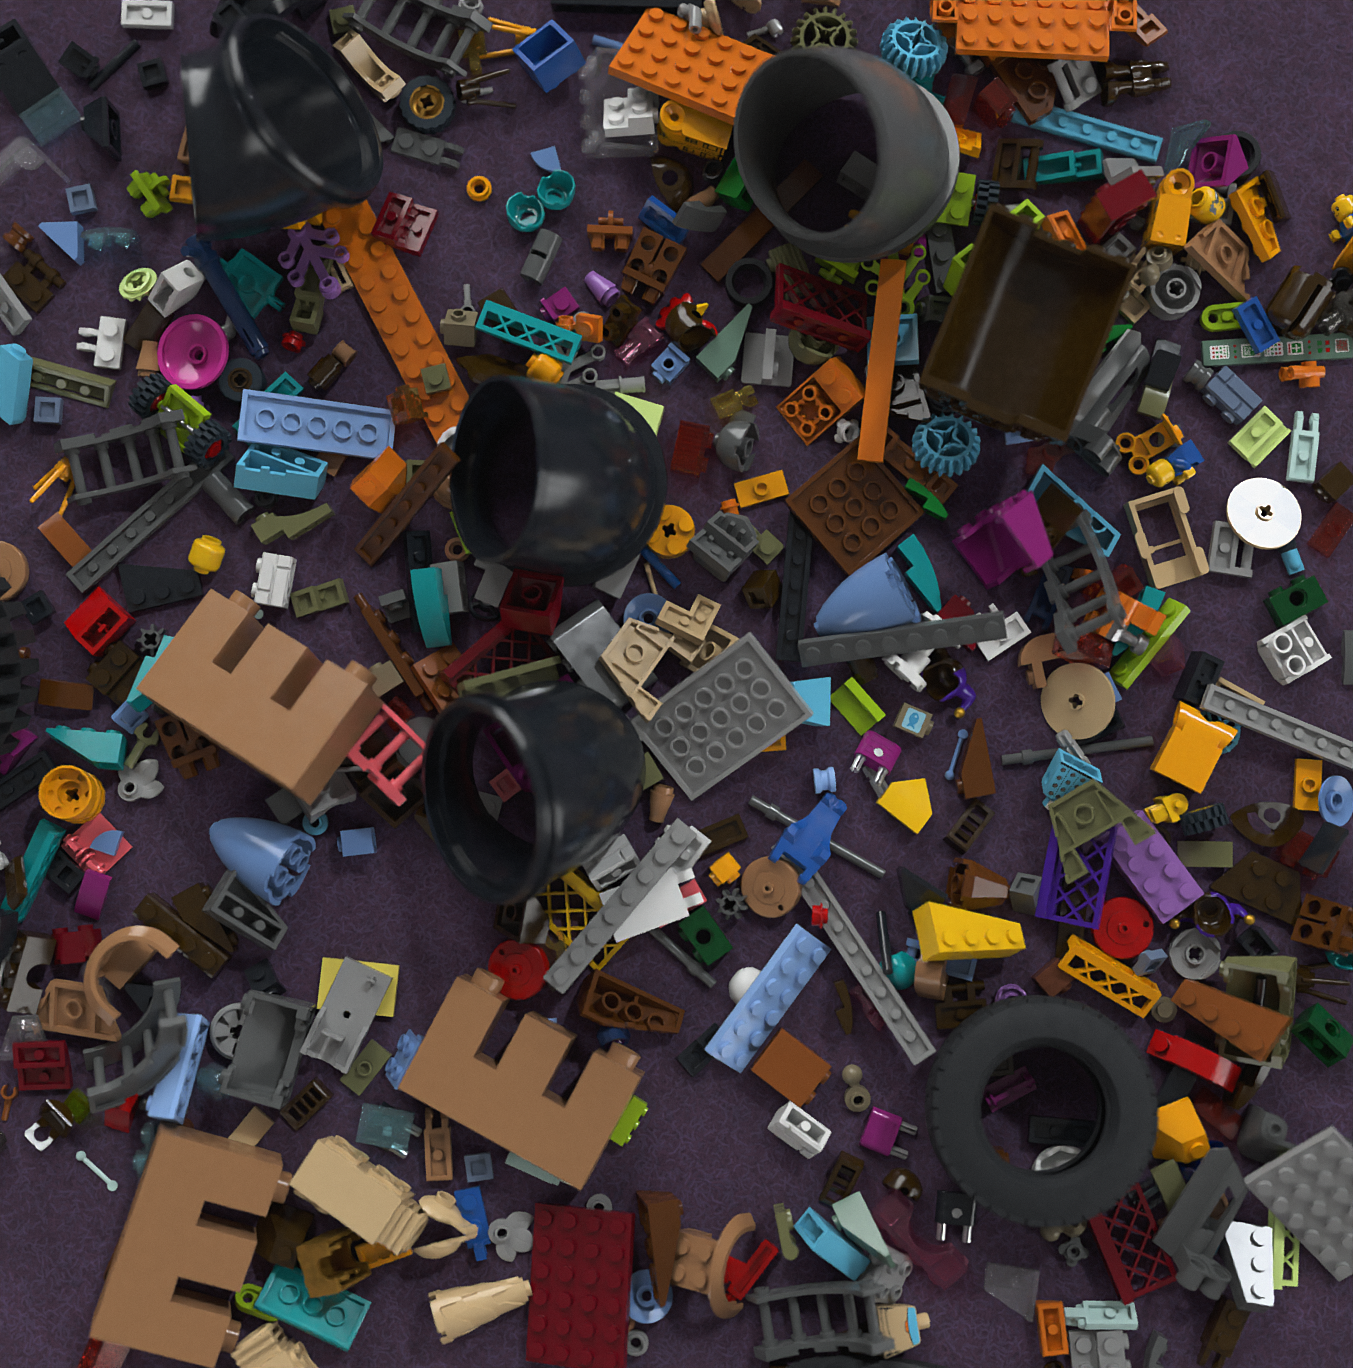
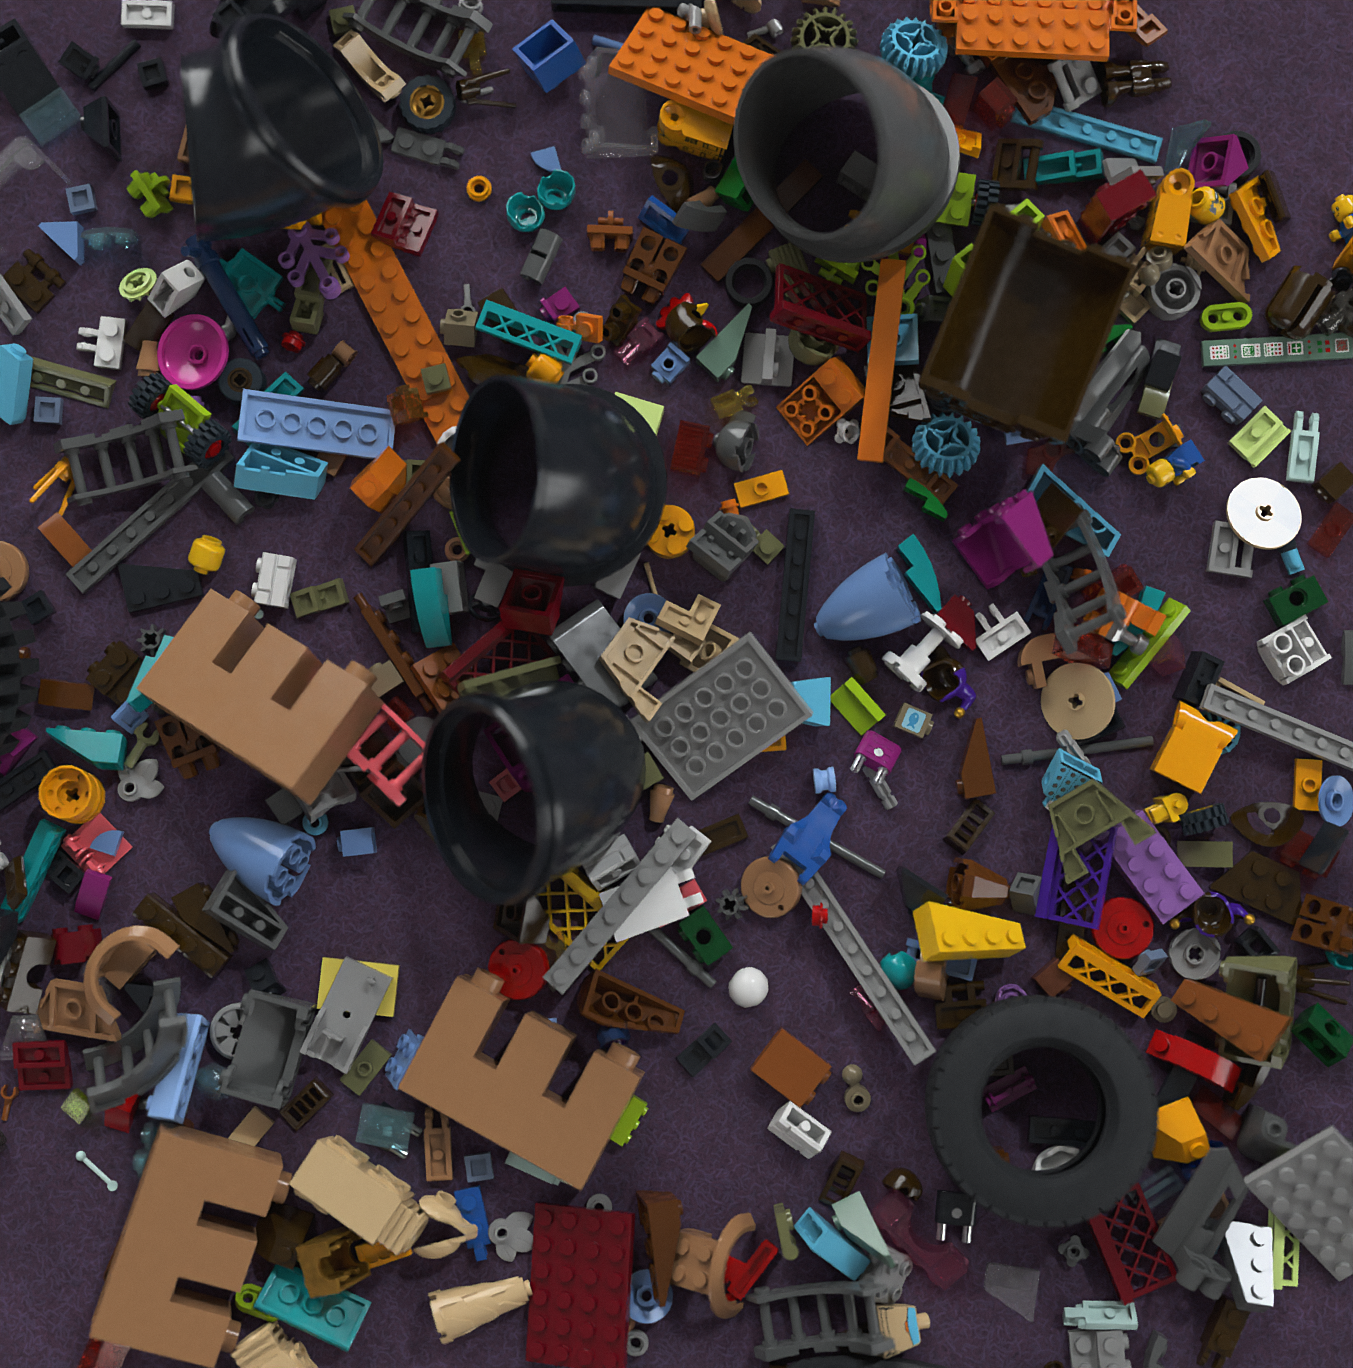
reddish brown wheel [2,222,35,253] -> none
dark brown piece [24,1099,74,1152] -> none
red slope [64,586,137,657] -> none
olive slope [251,503,335,545] -> none
light orange plant [478,17,537,59] -> none
medium lavender cone [584,271,621,307] -> none
light grey axle [595,376,645,394] -> none
white plate [603,87,659,138] -> none
blue bar [641,546,681,589] -> none
light blue plate [704,924,831,1073] -> none
light orange plate [708,852,741,887] -> none
dark brown panel [742,570,782,609] -> none
reddish brown plate [783,436,925,577] -> none
dark grey plate [798,611,1007,667] -> none
dark brown slope [833,978,852,1036] -> none
magenta piece [859,1106,917,1160] -> none
yellow slope [876,778,932,834] -> none
black piece [876,911,893,975] -> none
medium blue hinge [945,729,968,780] -> none
orange slope [1034,1300,1069,1357] -> none
dark tan plate [1040,1220,1087,1242] -> none
tan piece [1123,486,1209,589] -> none
olive slope [1150,1159,1186,1213] -> none
dark grey wheel [1182,359,1214,392] -> none
blue plate [1232,296,1280,354] -> none
orange plate [1279,361,1326,388] -> none

